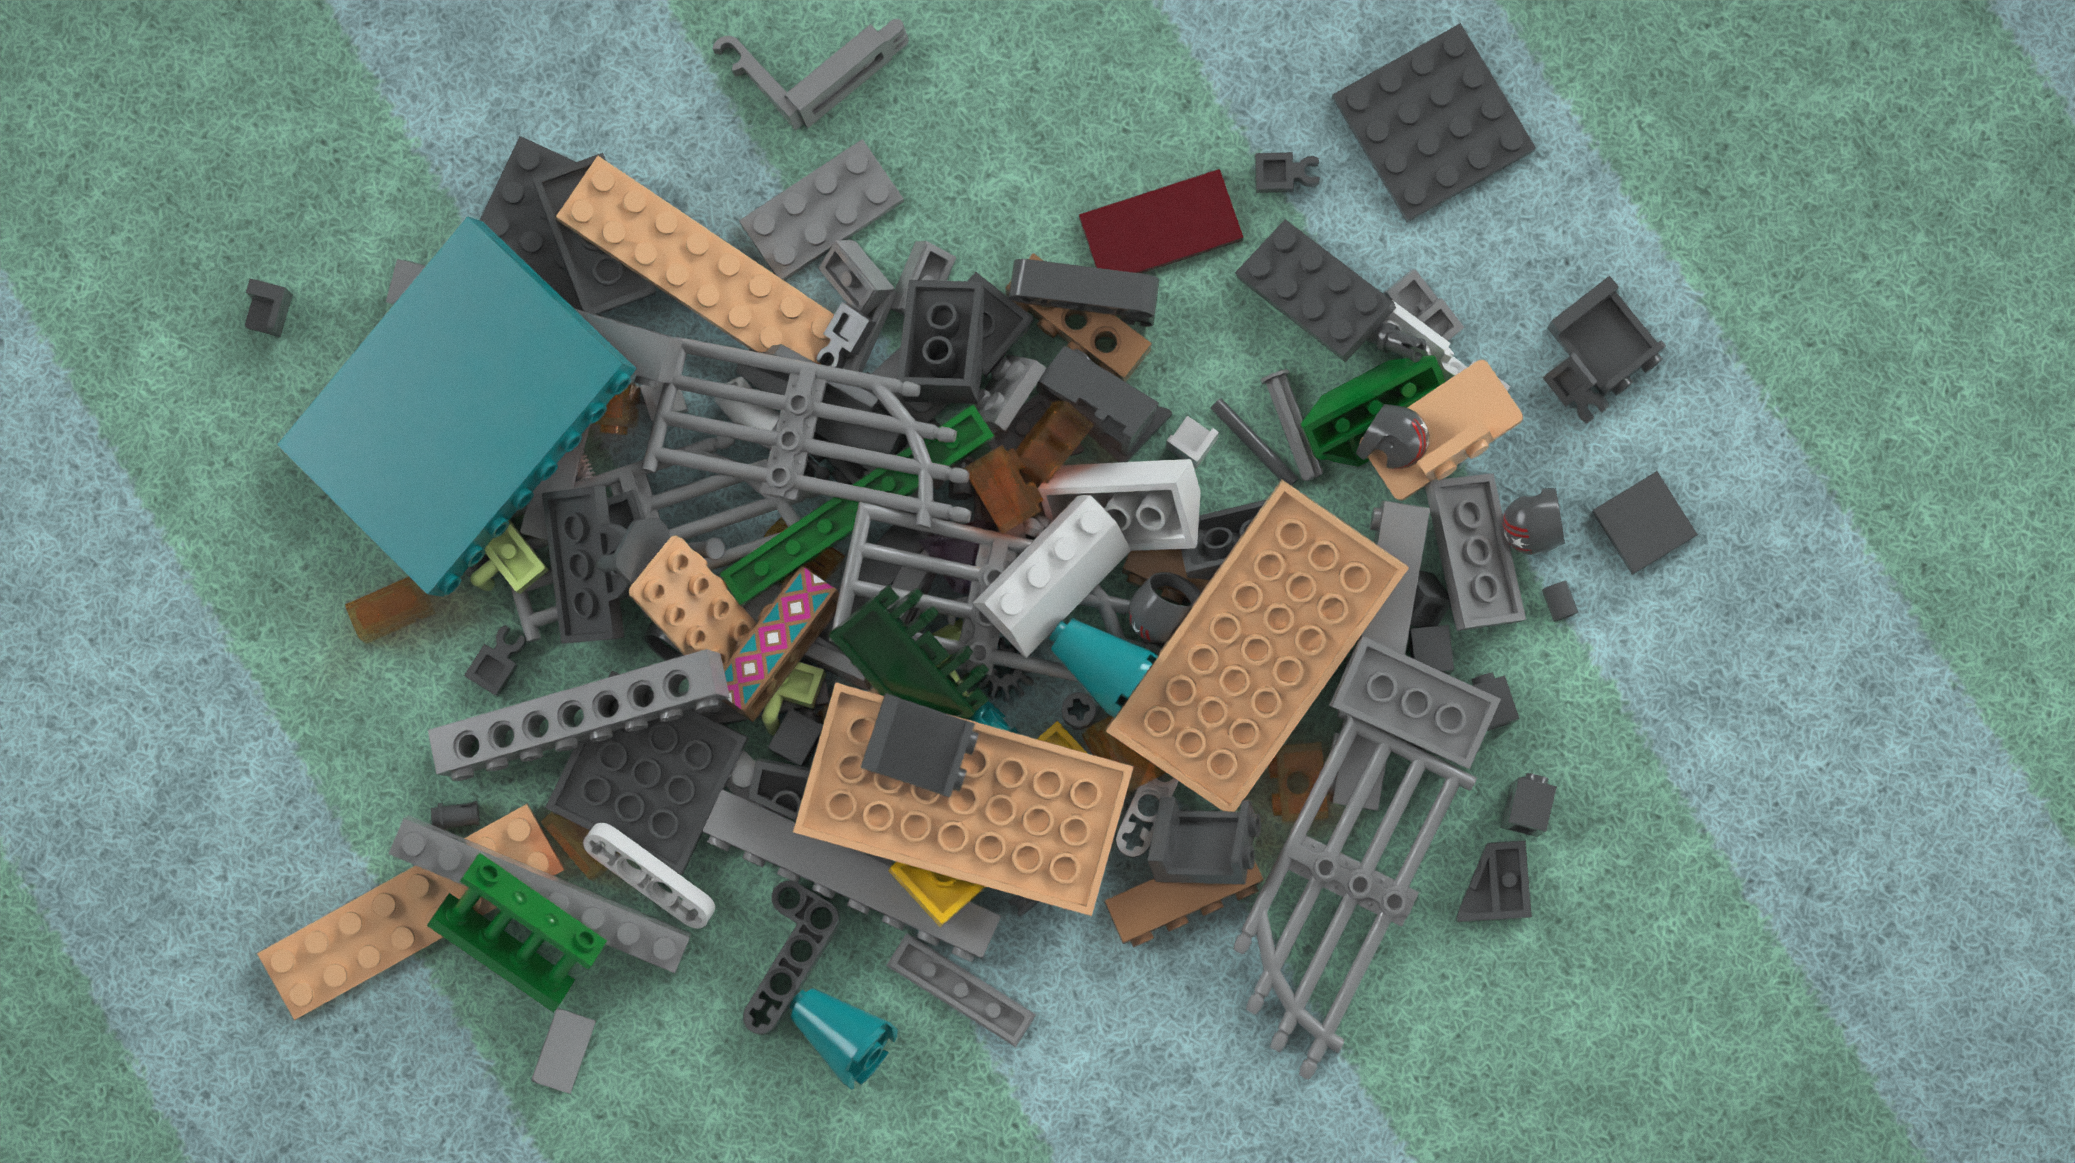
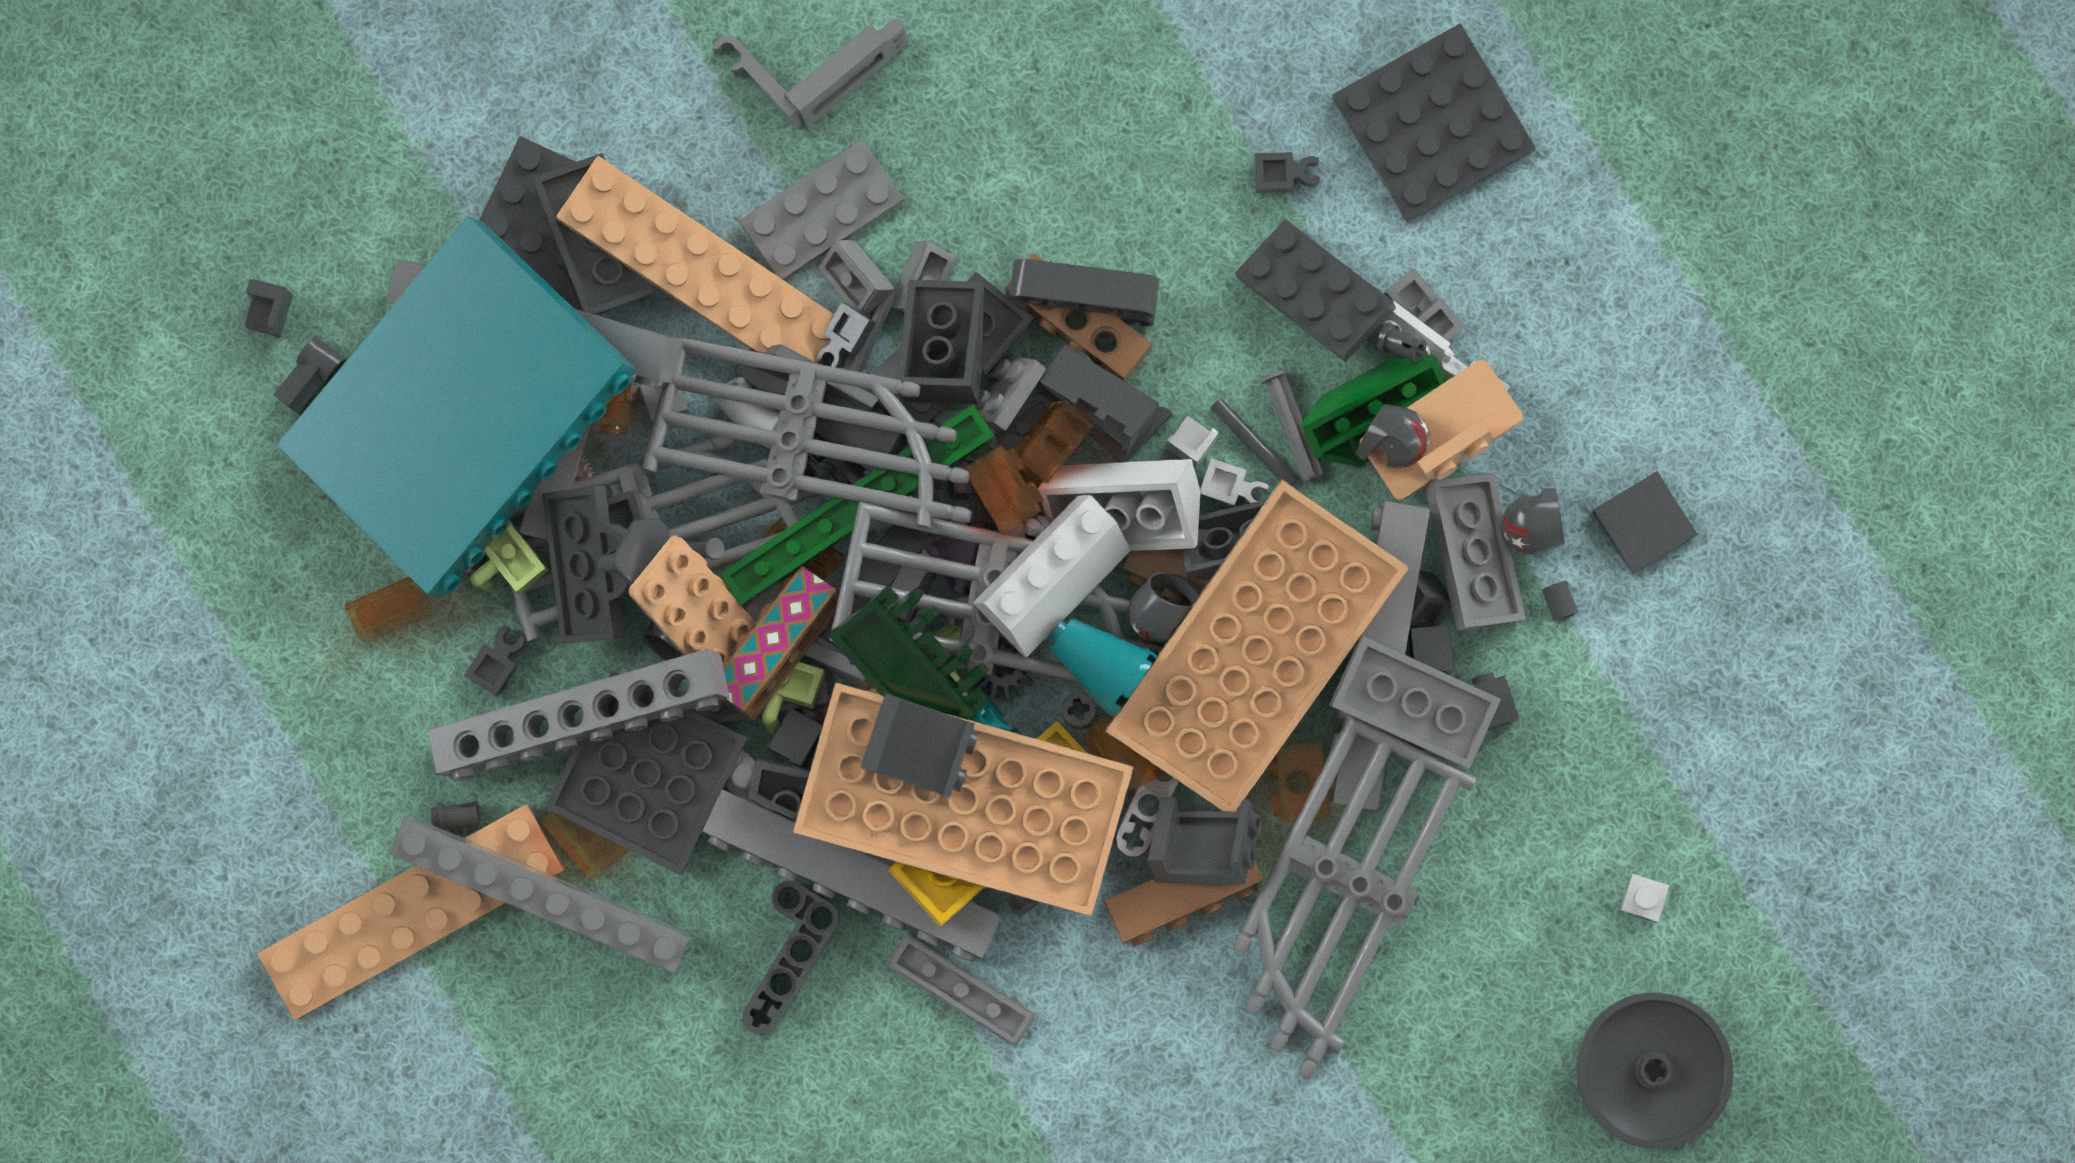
green fence [426,852,607,1013] -> none
light grey slope [531,1008,596,1094] -> none
white beam [583,823,715,929] -> none
teal cone [790,988,898,1090] -> none
dark red tile [1079,169,1244,273] -> none
dark grey wing [1456,841,1532,922] -> none
dark grey brick [1500,773,1557,837] -> none
dark grey plate [1542,352,1609,423] -> none
dark grey panel [1547,276,1666,397] -> none
none -> dark grey piece [273,337,347,416]
none -> white plate [1200,458,1269,507]
none -> dark grey dish [1576,993,1734,1149]
none -> white plate [1620,874,1669,923]

